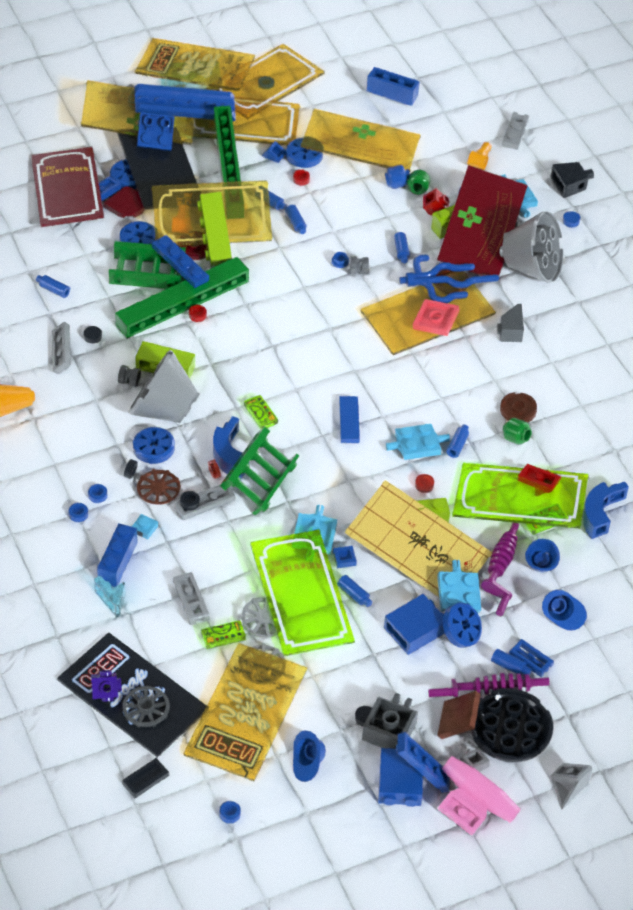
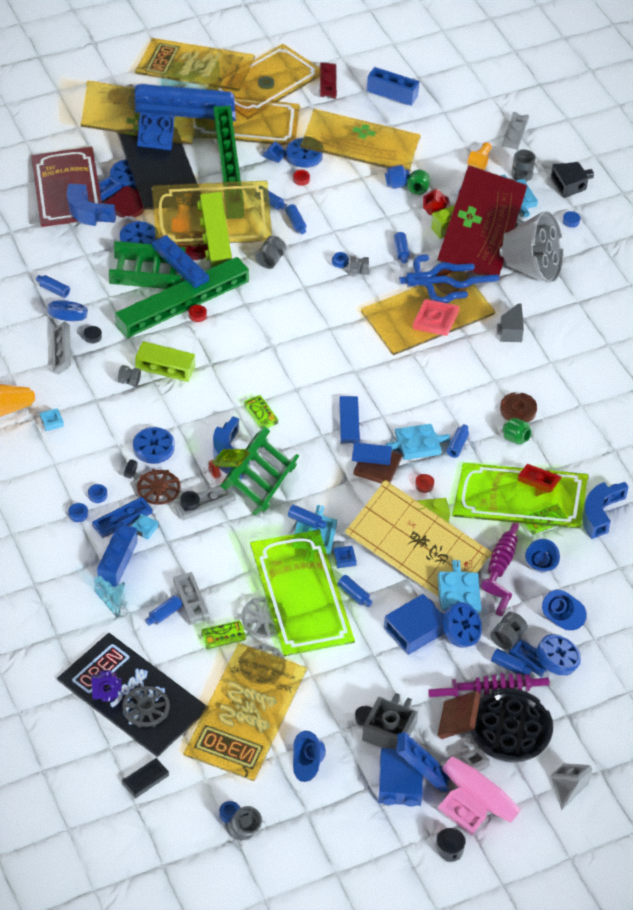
light grey cone [128,350,200,423] -> none
none -> medium azure plate [40,408,64,431]
none -> blue wheel [47,300,88,321]
none -> blue arch [66,184,116,226]
none -> blue tile [92,497,153,539]
none -> blue cylinder [145,595,183,626]
none -> clear neon green tile [212,449,250,467]
none -> dark grey wheel [228,806,262,841]
none -> dark grey wheel [255,235,287,269]
none -> blue cylinder [288,504,327,529]
none -> dark red plate [319,62,337,99]
none -> blue tile [352,442,392,465]
none -> copper tile [353,451,402,485]
none -> black piece [435,828,466,862]
none -> dark grey wheel [490,612,528,650]
none -> dark grey wheel [511,149,536,182]
none -> wheel [536,634,581,676]

